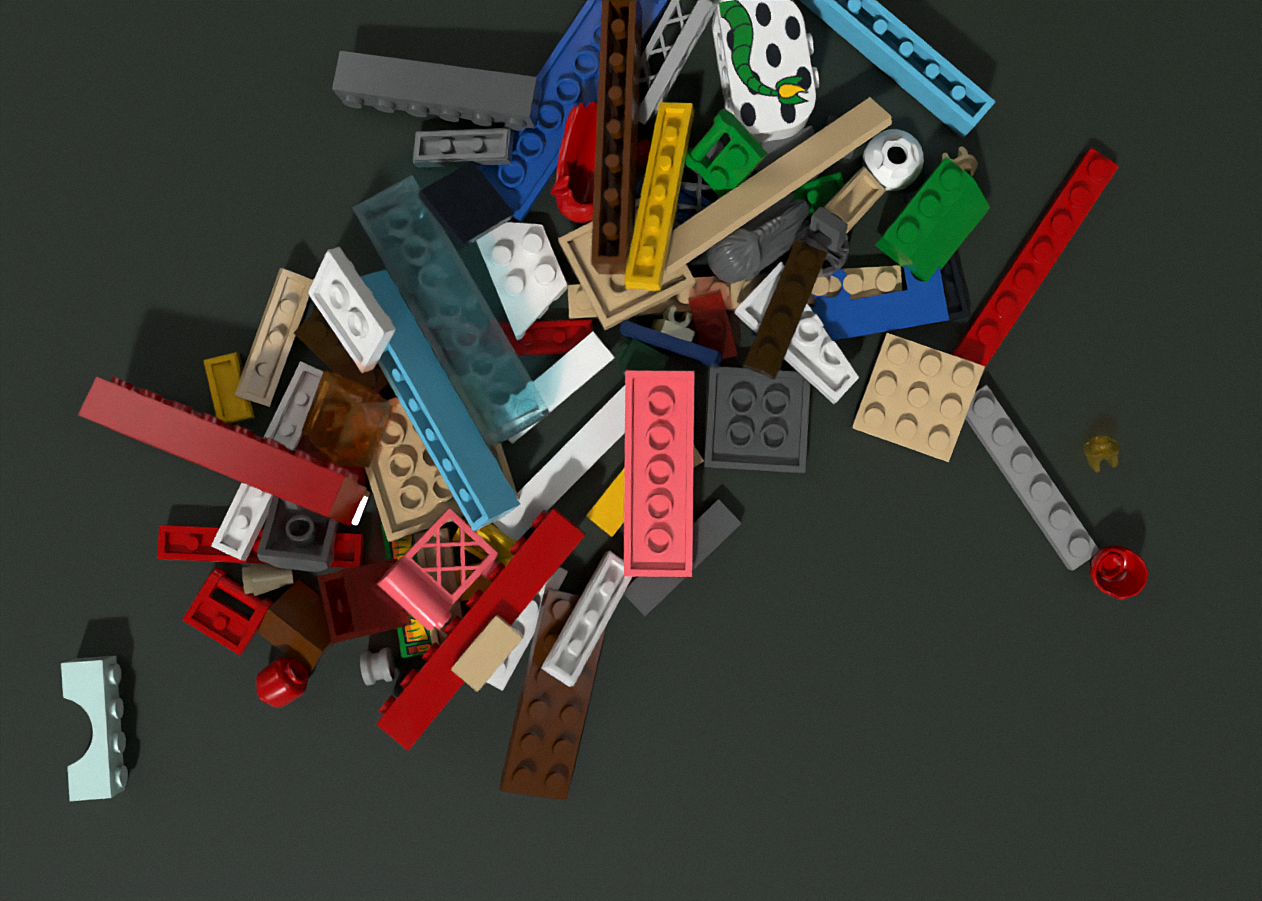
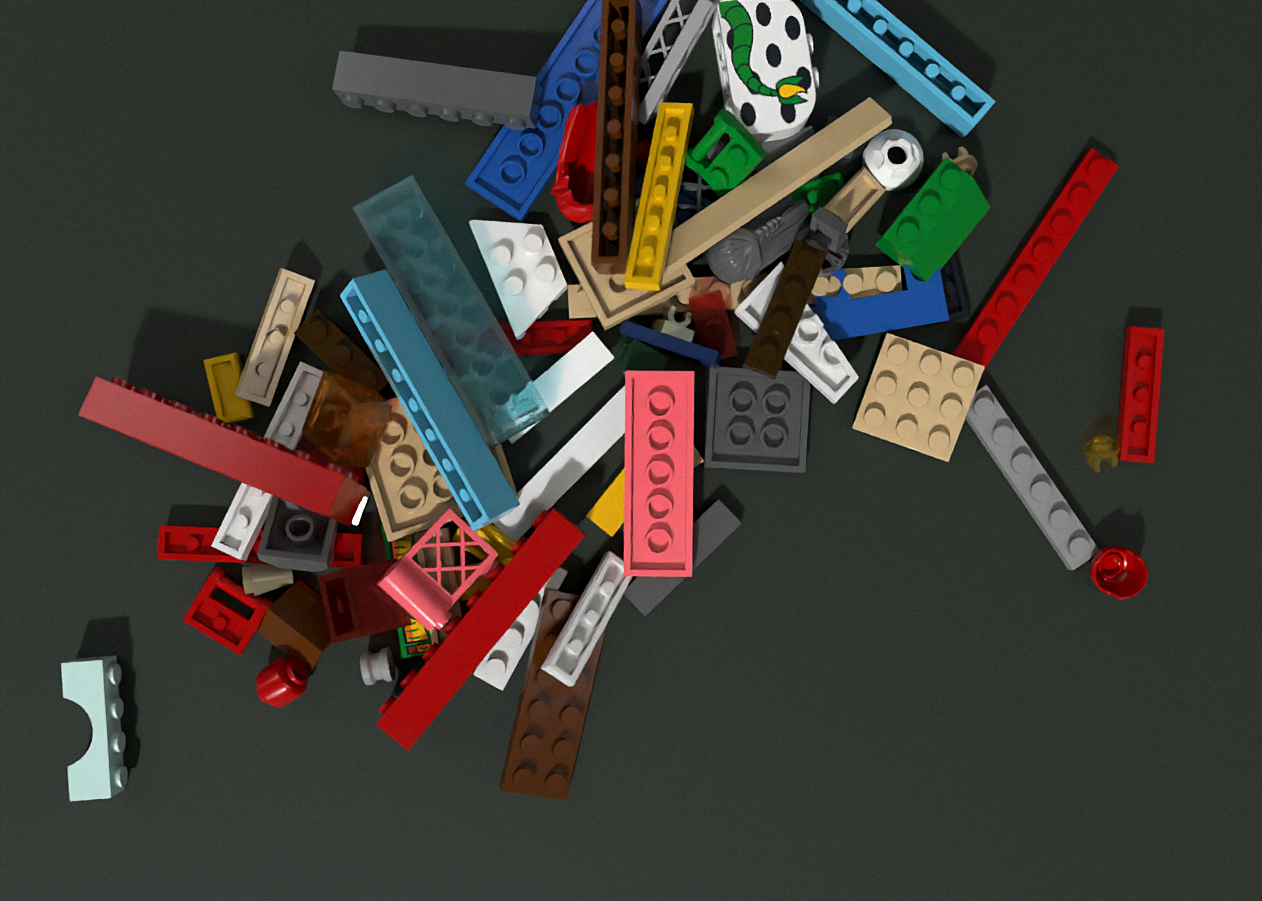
white plate [308,247,396,373] -> none
dark grey tile [413,128,514,167] -> none
black tile [418,162,515,249] -> none
tan tile [451,614,524,692] -> none
none -> red plate [1115,326,1164,463]

